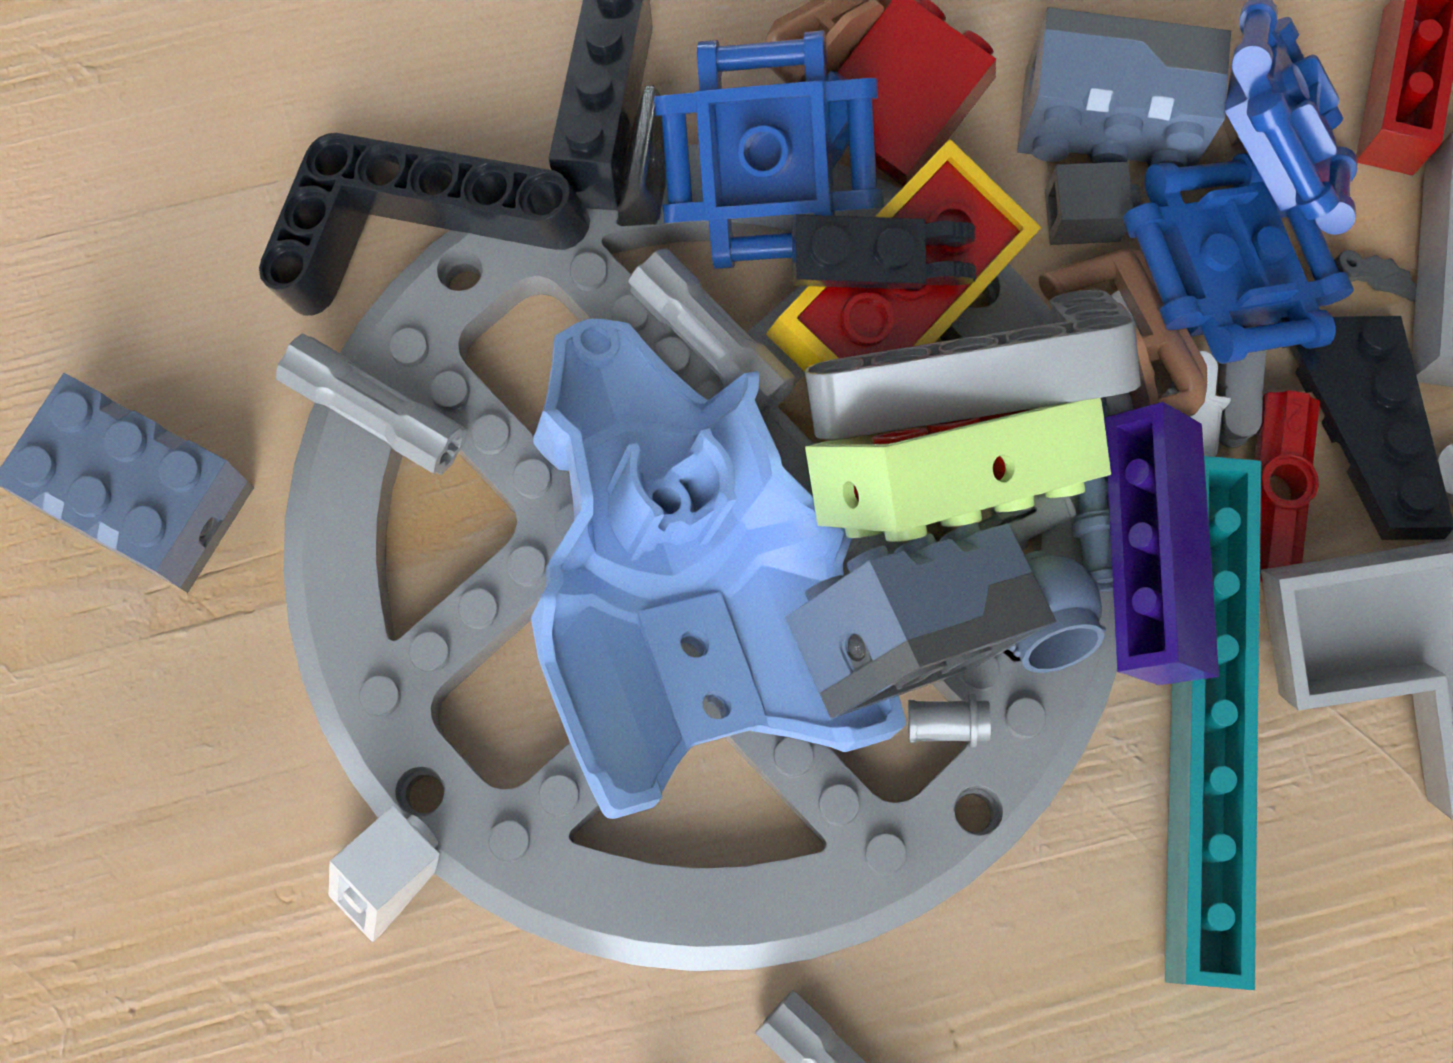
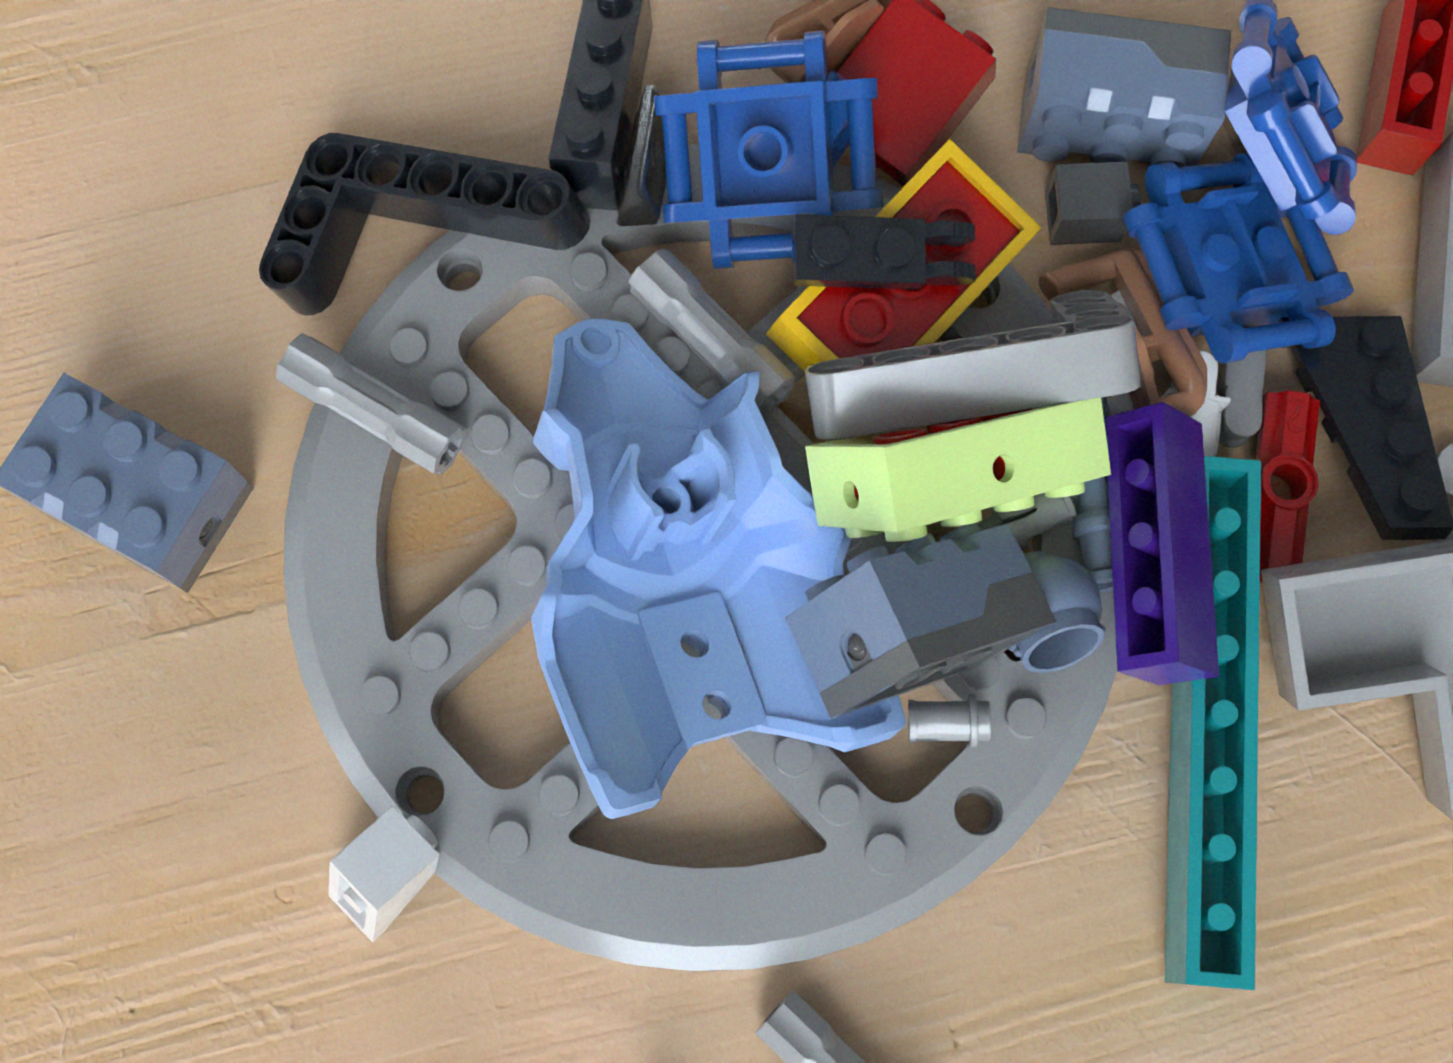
dark grey piece [1334,250,1417,302] -> none

